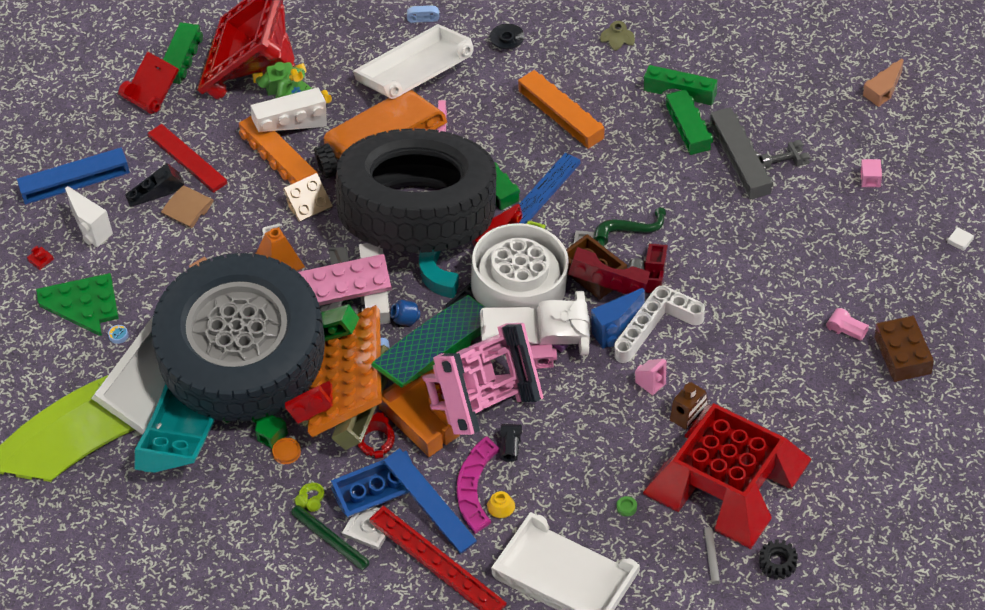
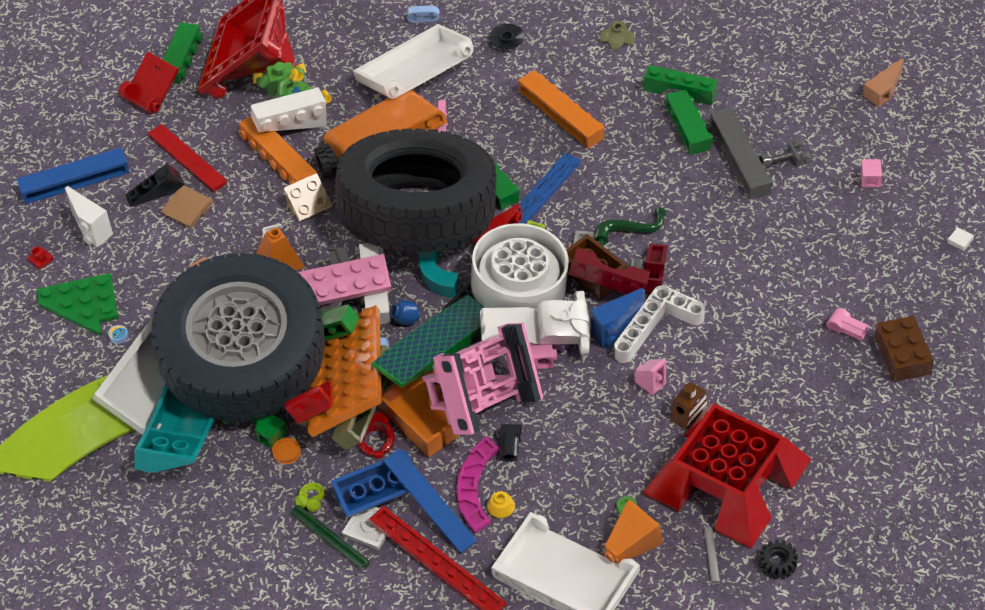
none -> orange slope [604,500,663,564]

